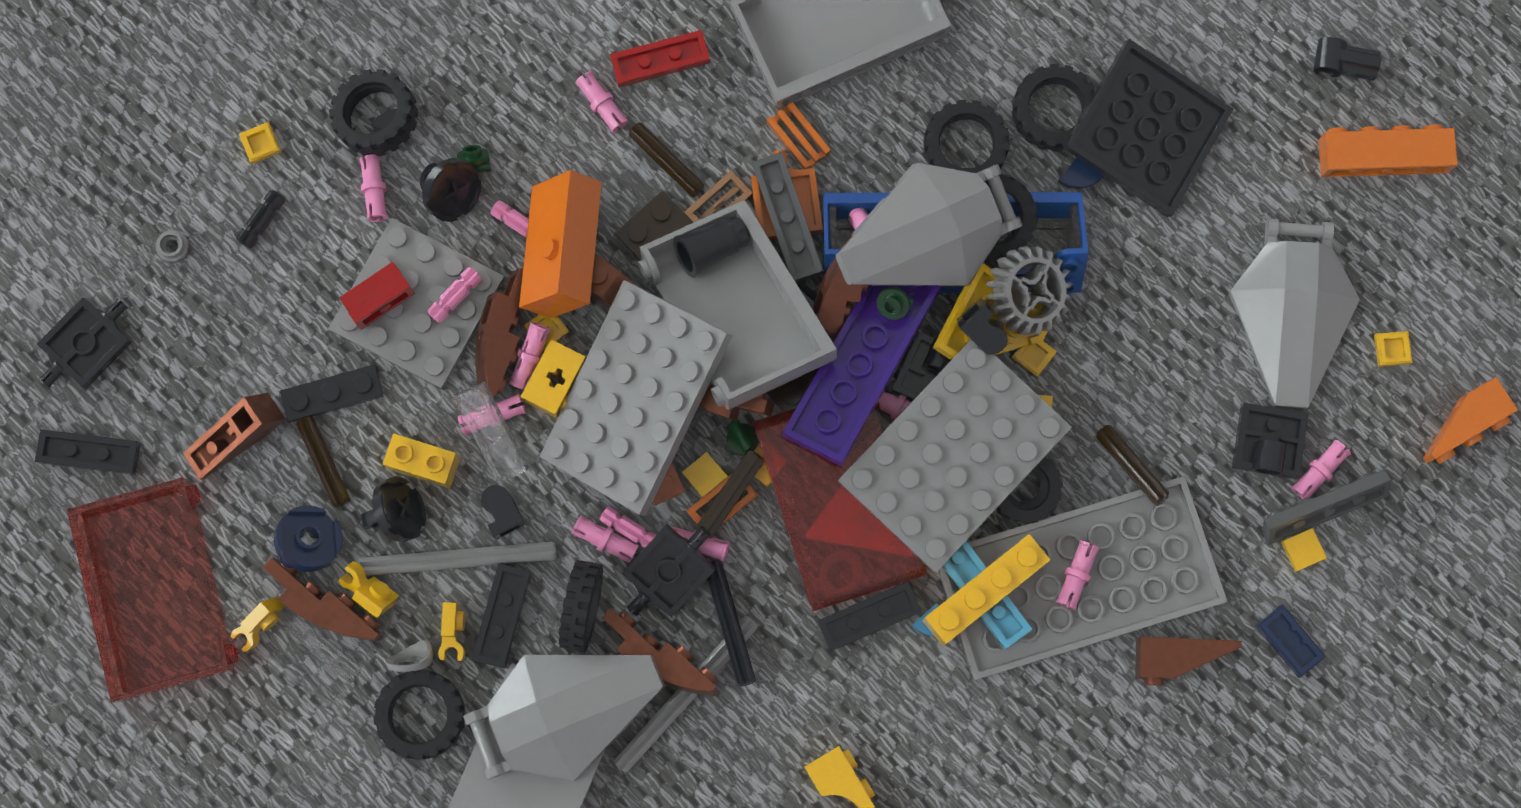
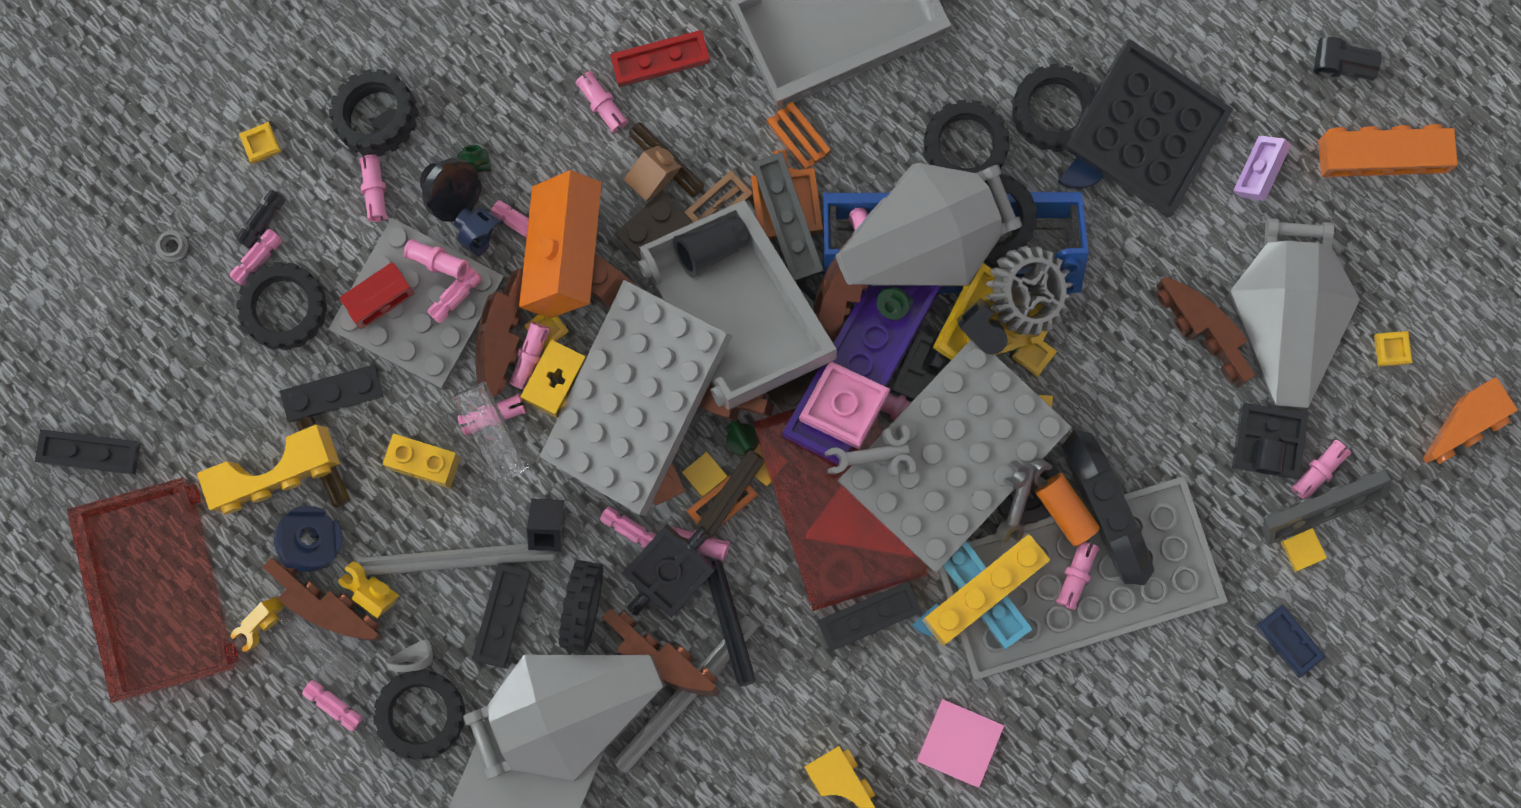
black plate [37,297,132,389] -> none
copper slope [183,392,285,480] -> none
black tile [360,476,426,543] -> none
yellow plate [438,602,466,661] -> none
black leg [481,485,526,540] -> none
bright pink pin [571,515,639,564] -> none
dark brown axle [1096,425,1169,506] -> none
copper slope [1135,637,1242,686] -> none
none -> yellow arch [197,425,340,515]
none -> bright pink axle [230,229,282,286]
none -> black tyre [236,262,327,350]
none -> bright pink axle [302,680,363,731]
none -> bright pink pin [404,239,469,280]
none -> dark blue piece [454,207,501,256]
none -> black brick [527,498,566,552]
none -> medium nougat brick [623,146,681,201]
none -> bright pink tile [799,362,890,450]
none -> light grey bar [824,425,916,476]
none -> bright pink tile [917,699,1004,788]
none -> flat silver bar [996,458,1052,543]
none -> orange pin [1035,473,1100,546]
none -> black brick [1062,430,1154,585]
none -> copper slope [1156,277,1255,387]
none -> lavender plate [1233,136,1291,201]

